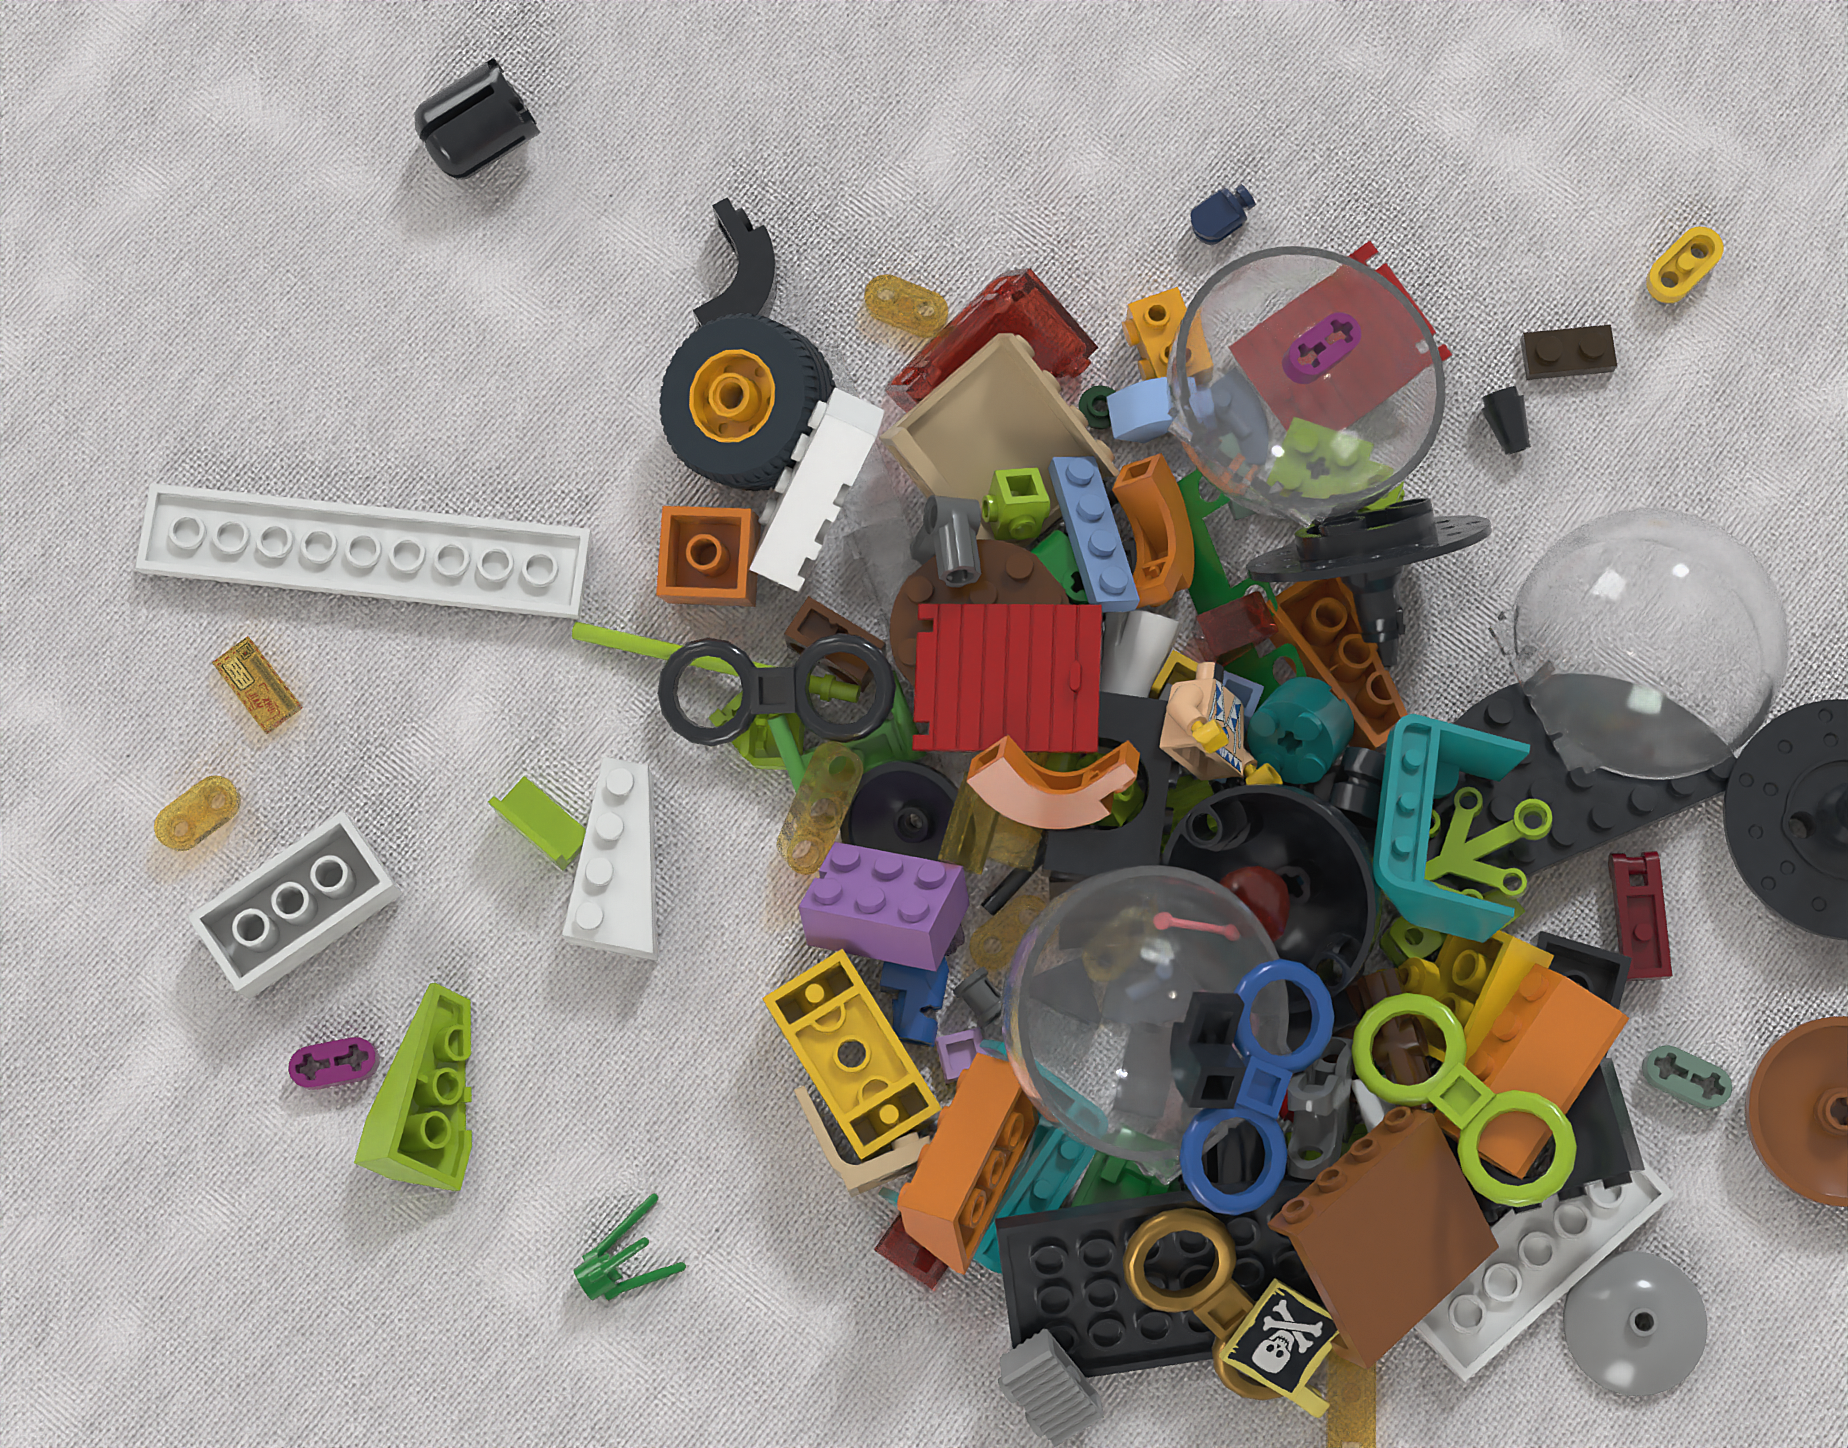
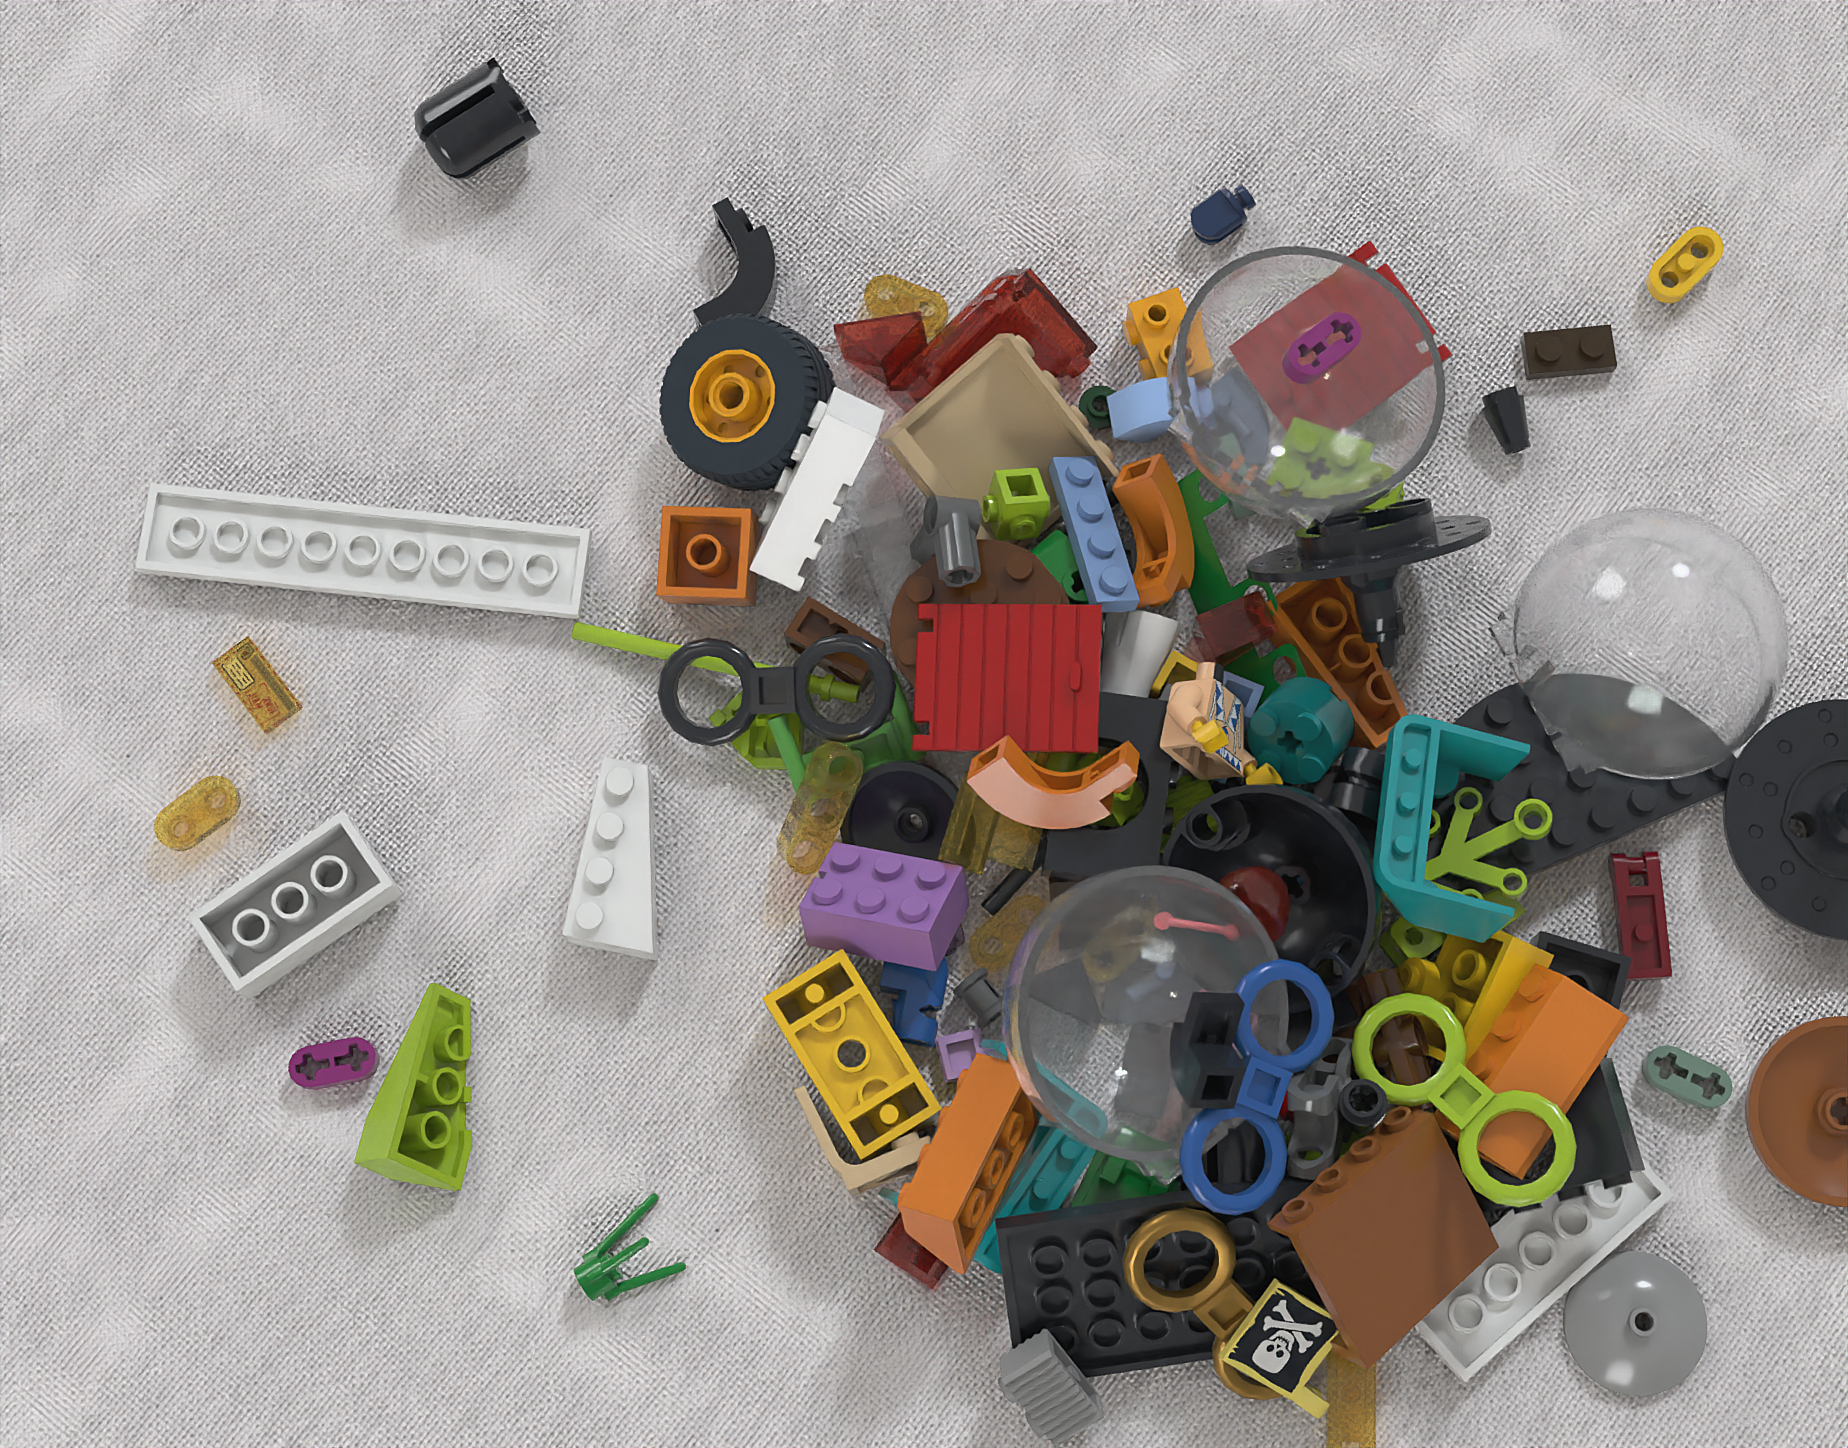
lime panel [488,776,586,871] -> none
none -> clear red slope [833,311,928,386]
none -> black cone [1338,1079,1388,1134]

